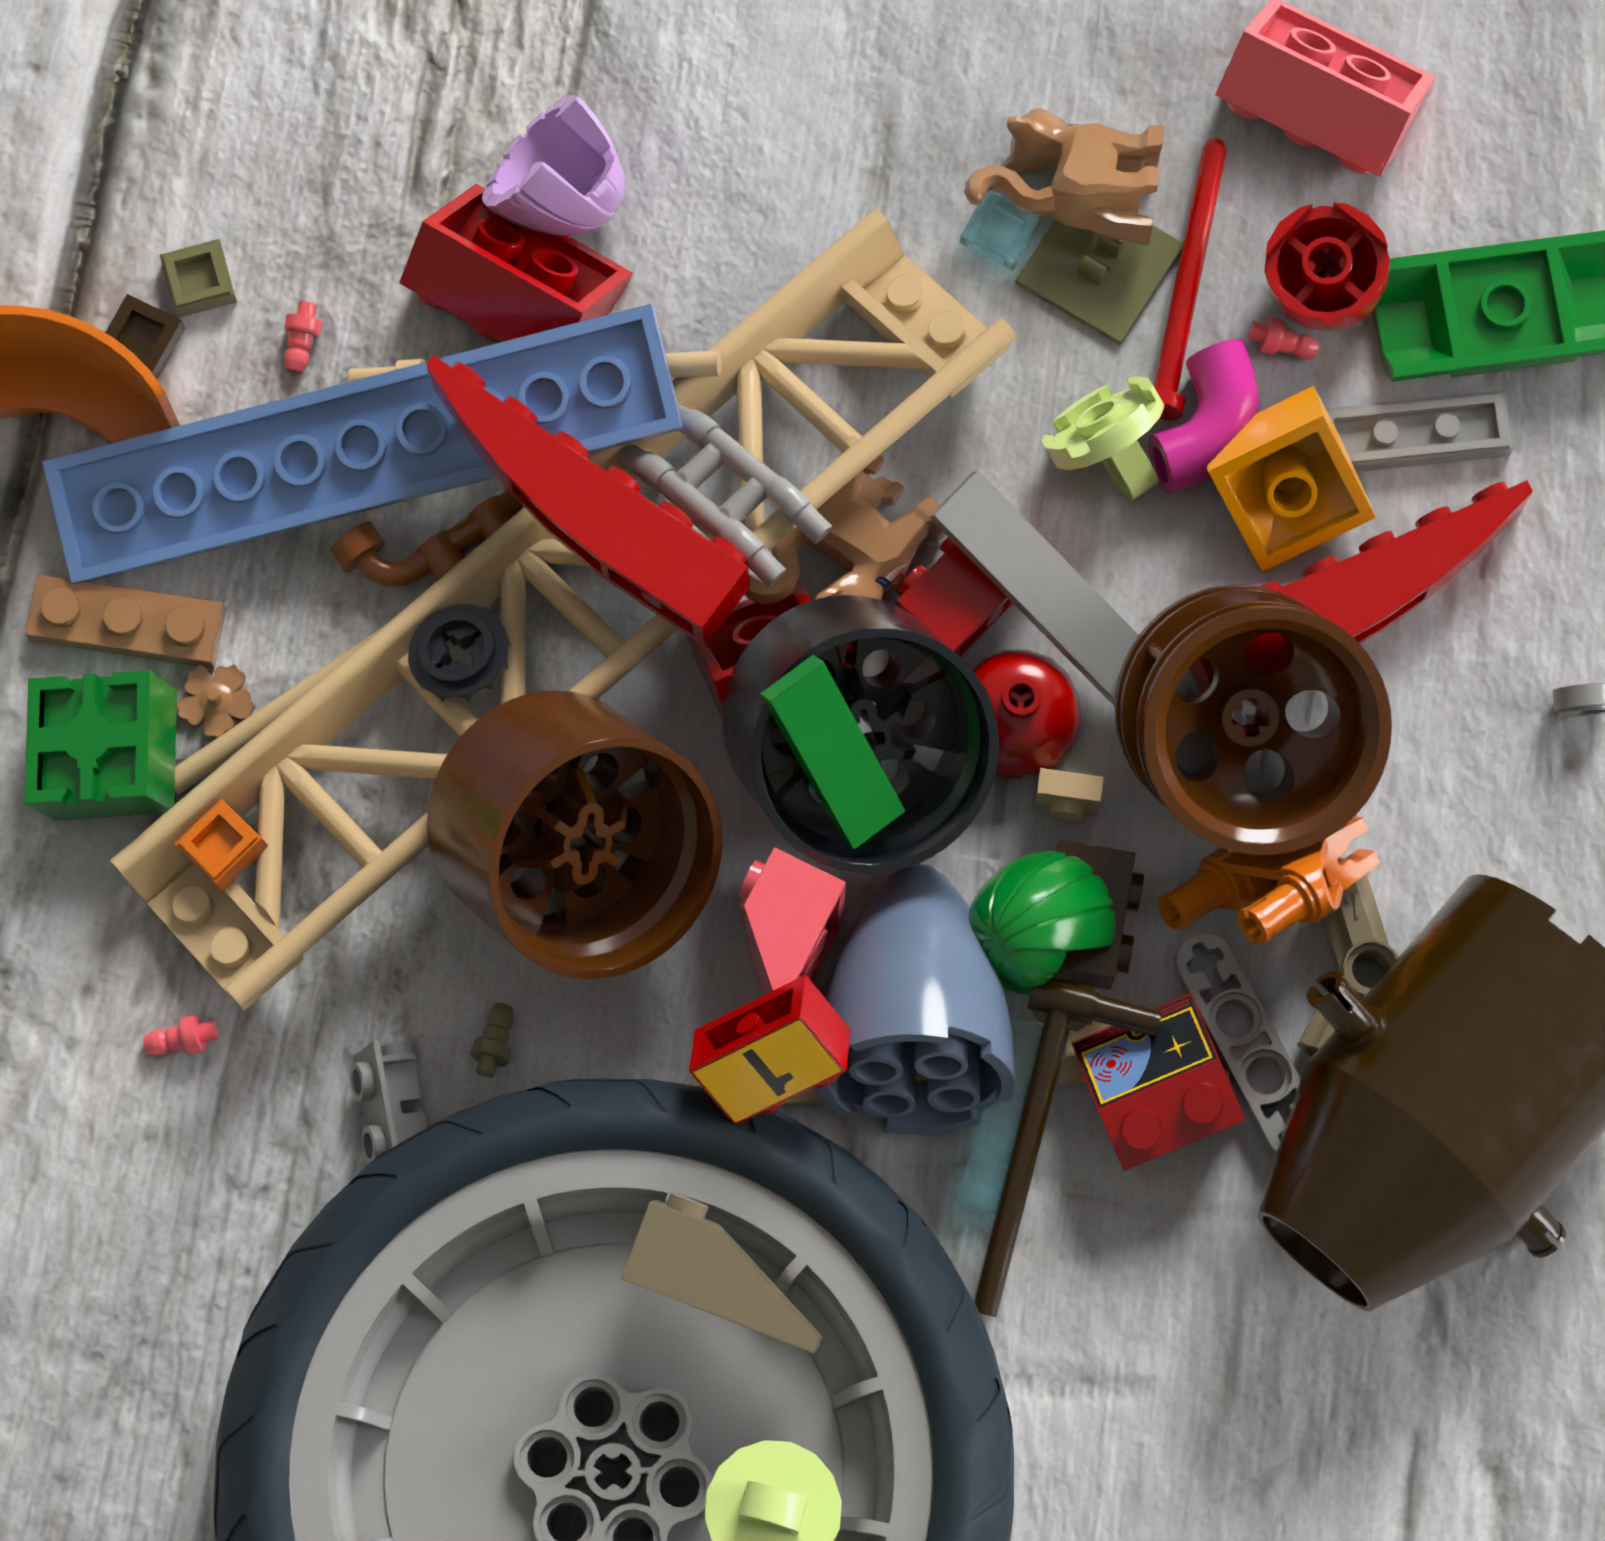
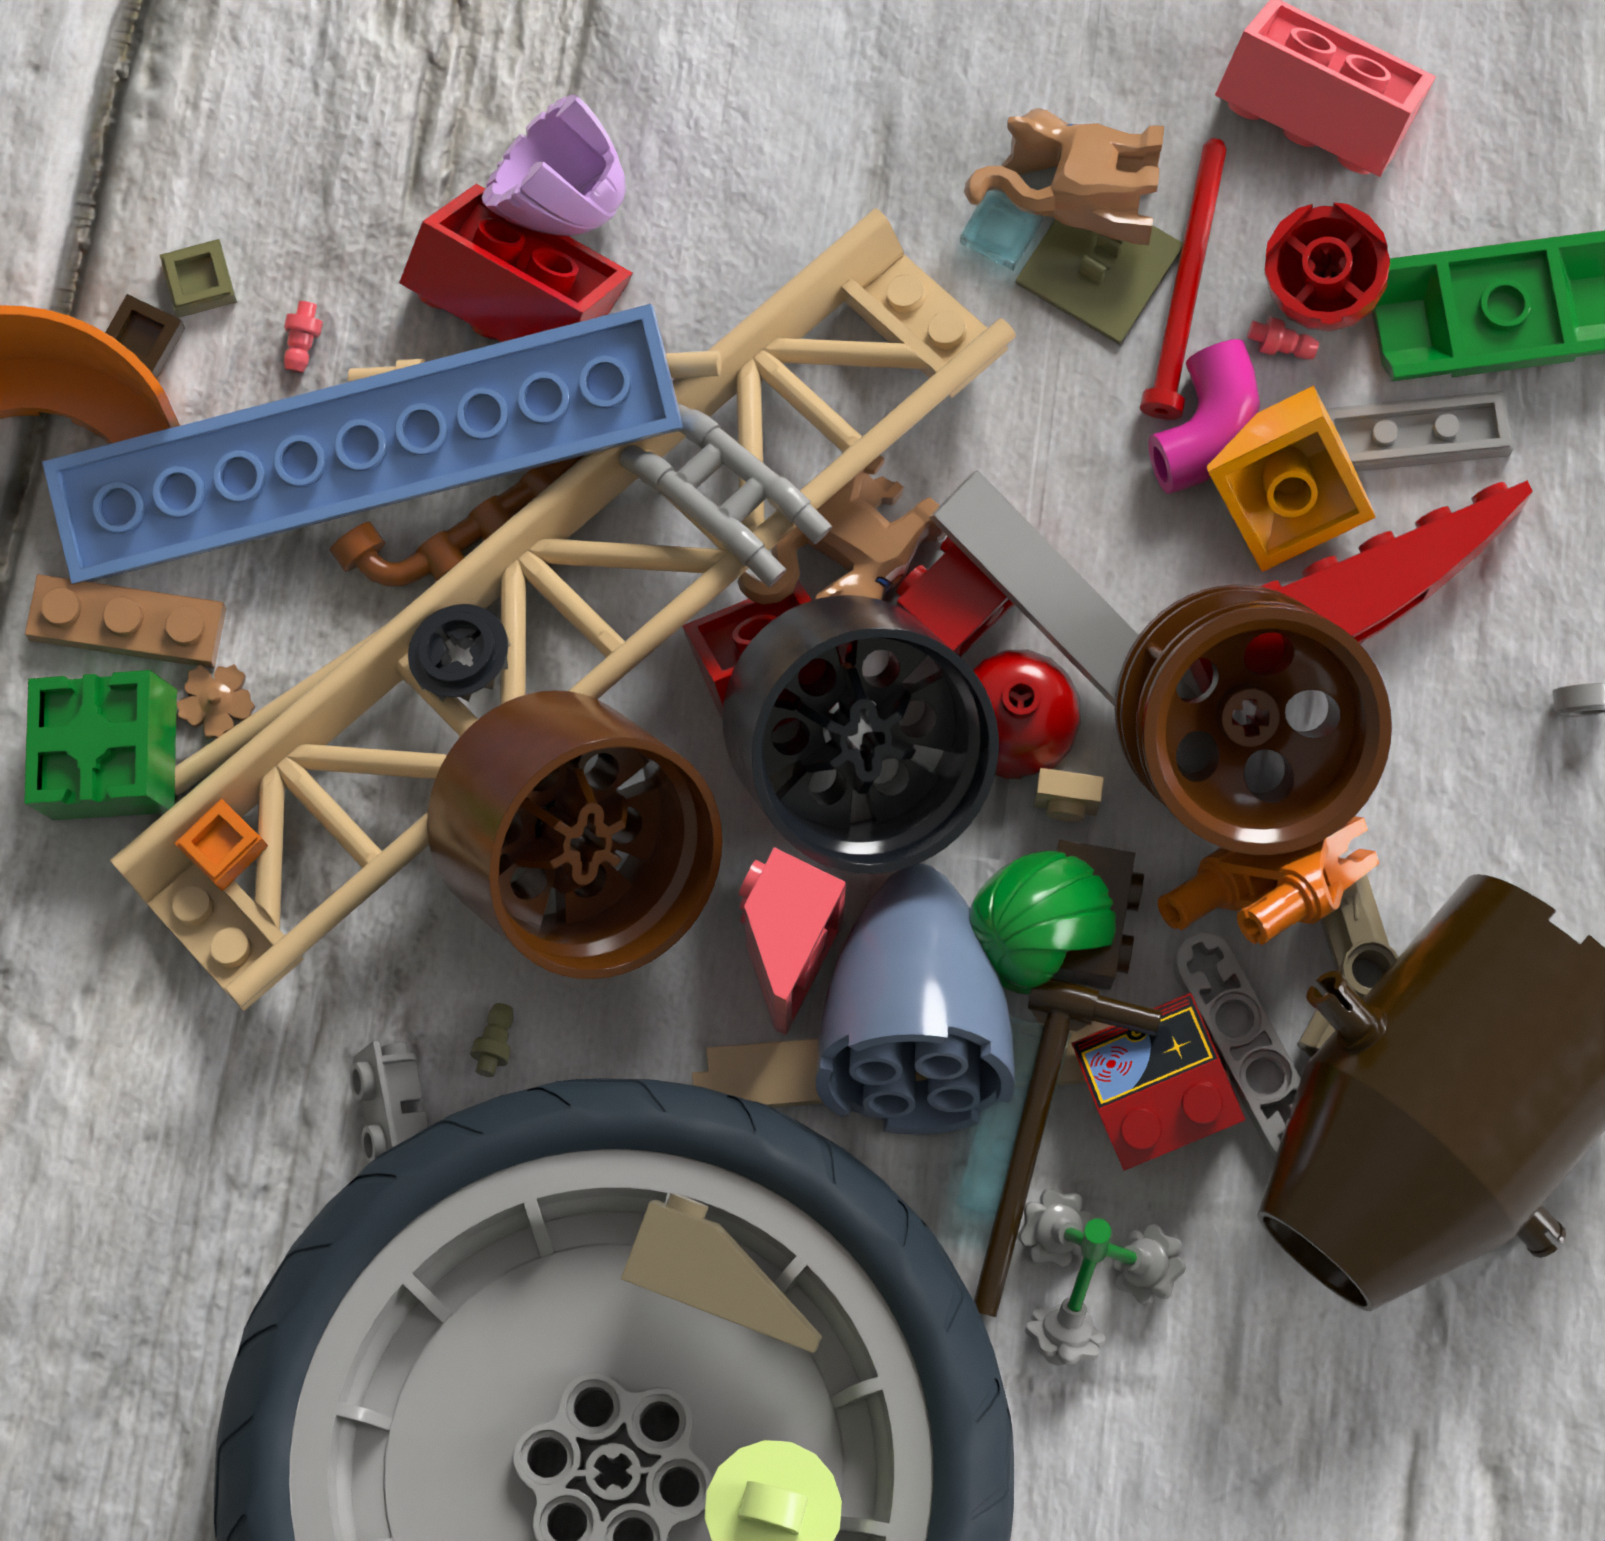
coral piece [143,1014,219,1056] -> none
red slope [426,355,751,647] -> none
brick [689,974,851,1124] -> none
green tile [760,655,905,849] -> none
yellowish green tile [1041,376,1164,501] -> none
none -> light grey plant [1018,1189,1186,1366]

